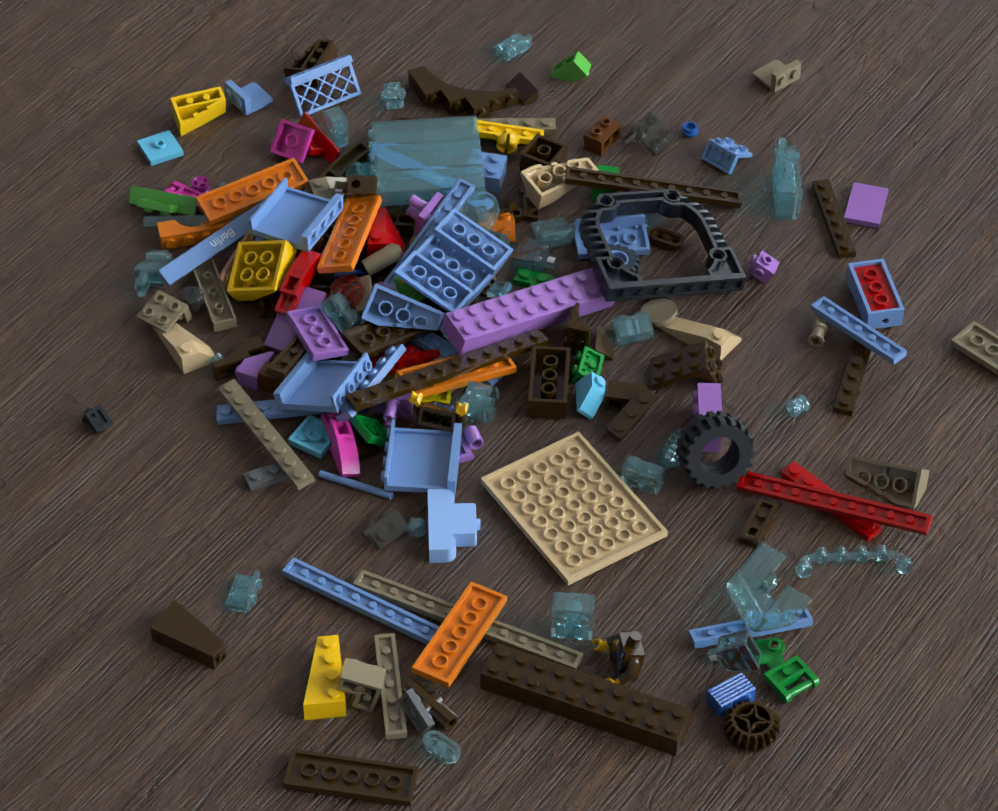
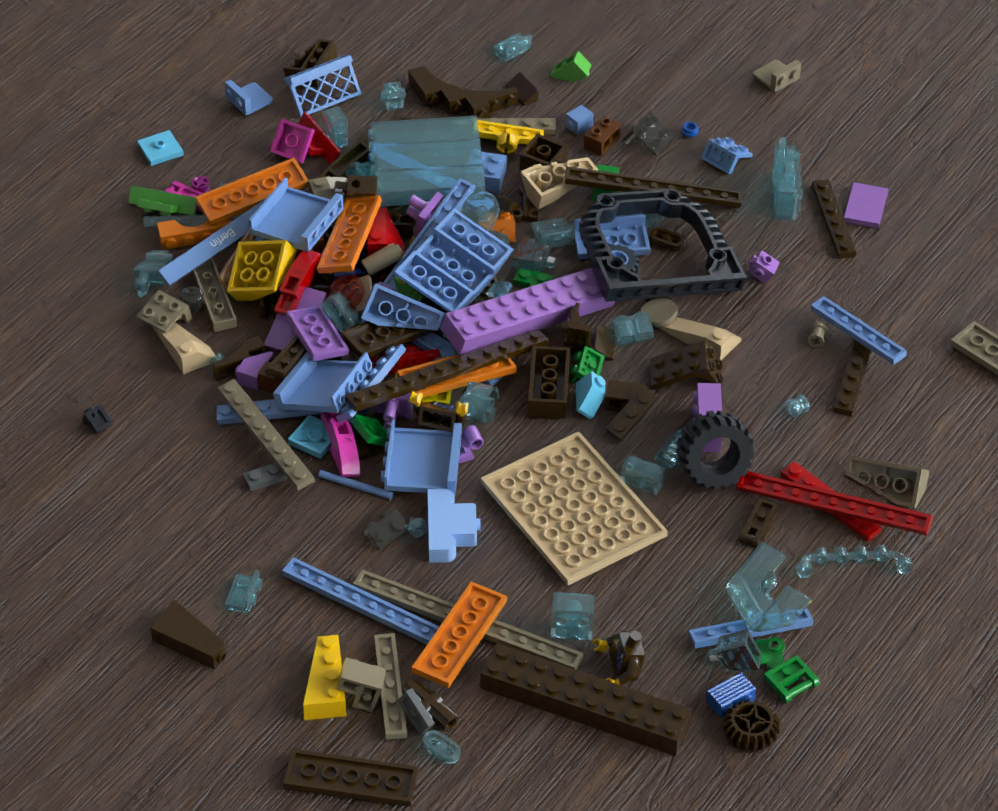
yellow wedge [170,86,226,136] -> none
brick [846,259,905,329] -> none
none -> medium blue brick [566,105,593,136]

